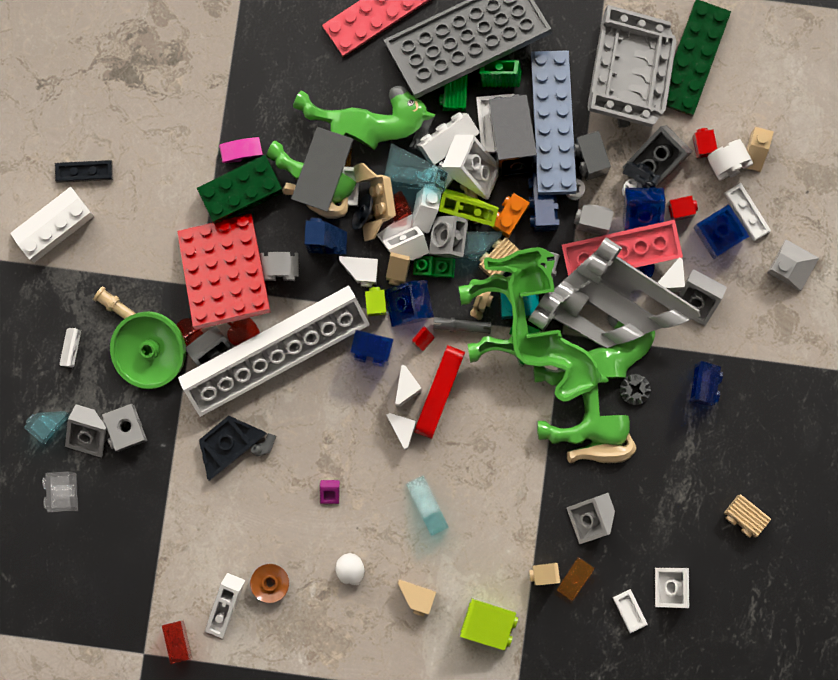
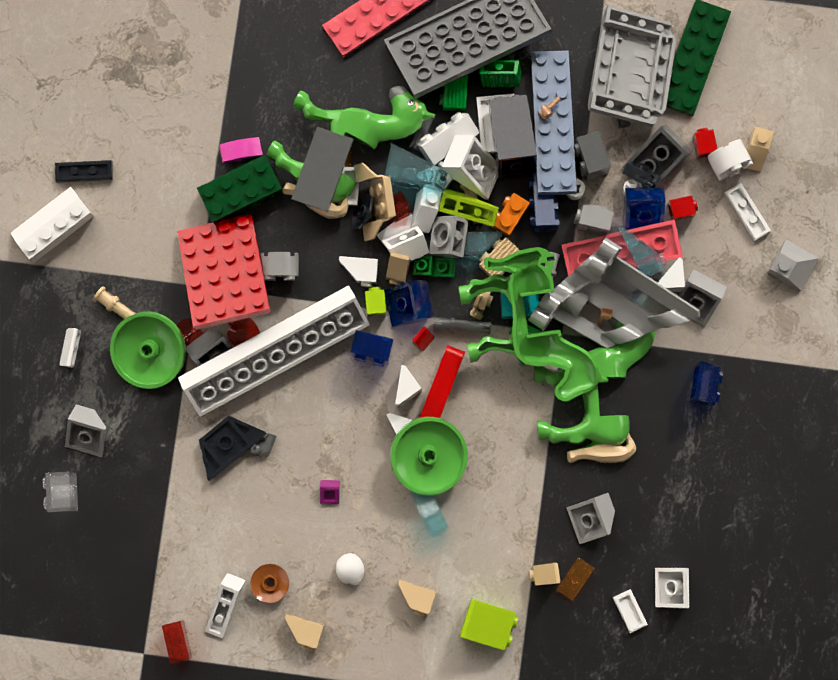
clear light blue slope [24,411,70,444] -> none
light grey brick [102,404,147,452] -> none
dark blue wedge [305,218,347,255] -> none
dark grey gear [620,374,651,405] -> none
clear blue brick [694,204,750,260] -> none
tan brick [724,494,771,538] -> none
none -> tan slope [285,614,324,651]
none -> bright green dish [390,417,468,495]
none -> medium nougat hand [540,97,561,120]
none -> medium nougat hand [597,307,613,326]
none -> clear light blue slope [618,226,667,277]

